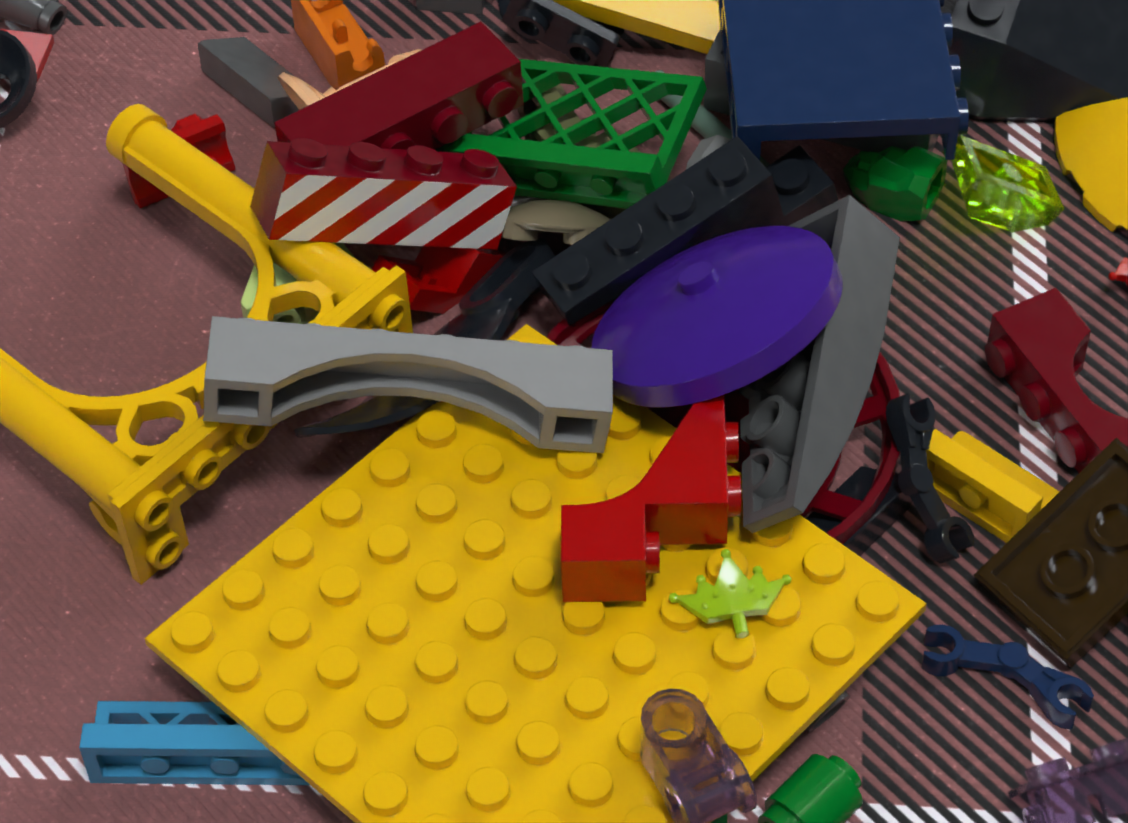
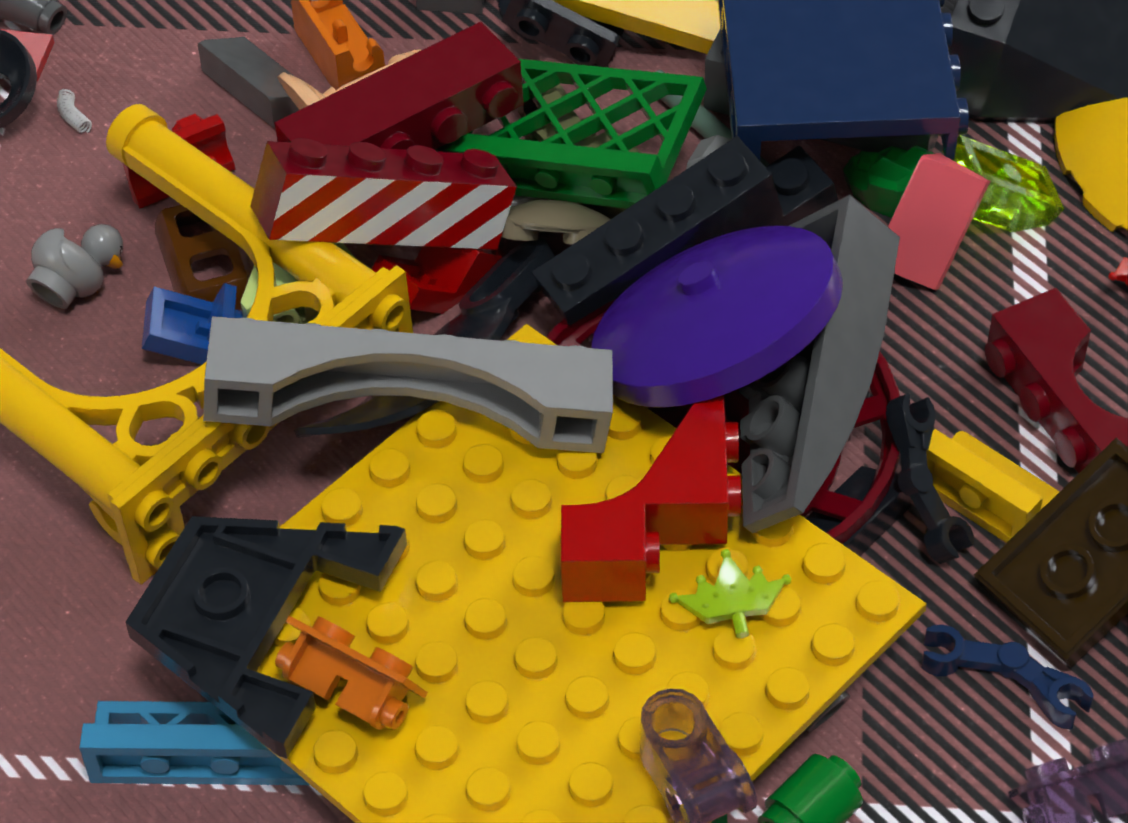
none -> light grey animal [26,224,123,309]
none -> white leg [57,89,92,133]
none -> black wing [125,516,407,759]
none -> blue bracket [142,283,243,365]
none -> reddish brown piece [155,205,252,310]
none -> orange hinge [275,616,428,730]
none -> coral slope [888,153,991,290]

